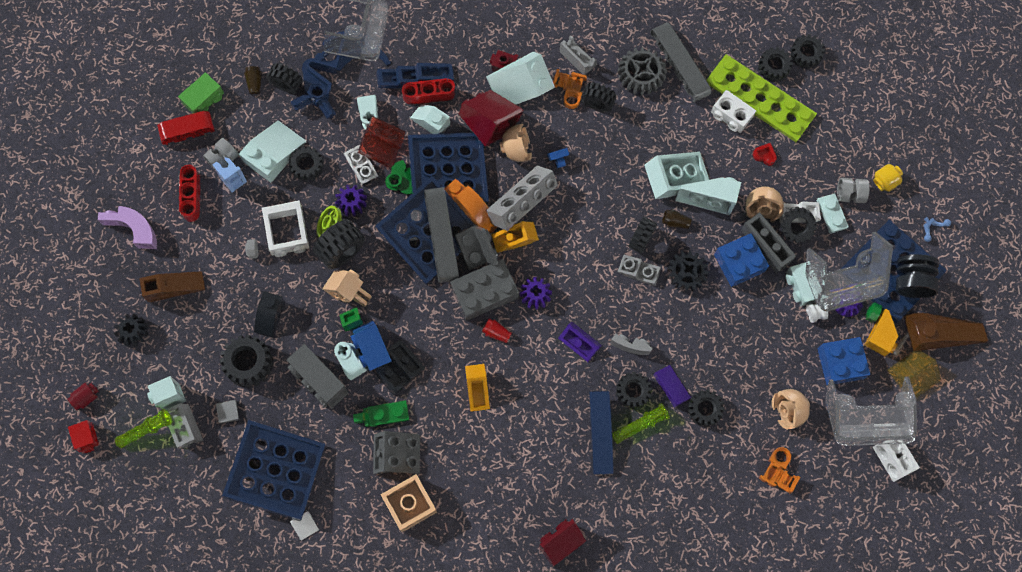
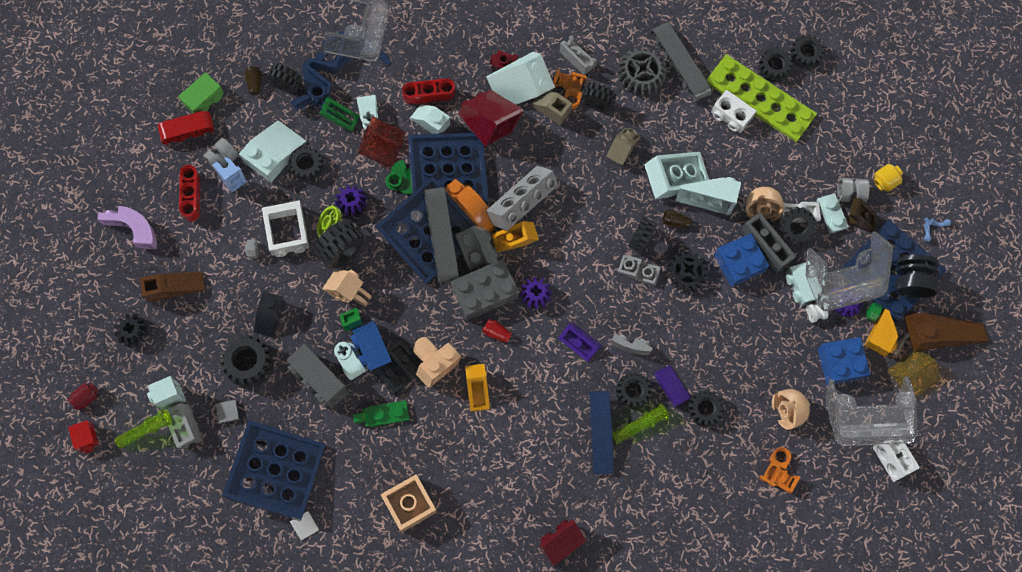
white slope [344,145,378,185] -> none
dark grey bracket [373,431,420,474] -> none
dark blue slope [376,63,454,89] -> none
light nougat cylinder [500,124,532,162] -> none
blue tile [547,148,569,168] -> none
red tile [752,143,777,166] -> none
none -> green tile [319,97,360,132]
none -> light nougat brick [413,337,461,388]
none -> dark tan slope [531,92,572,125]
none -> dark tan slope [606,127,641,165]
none -> dark brown slope [847,198,878,232]

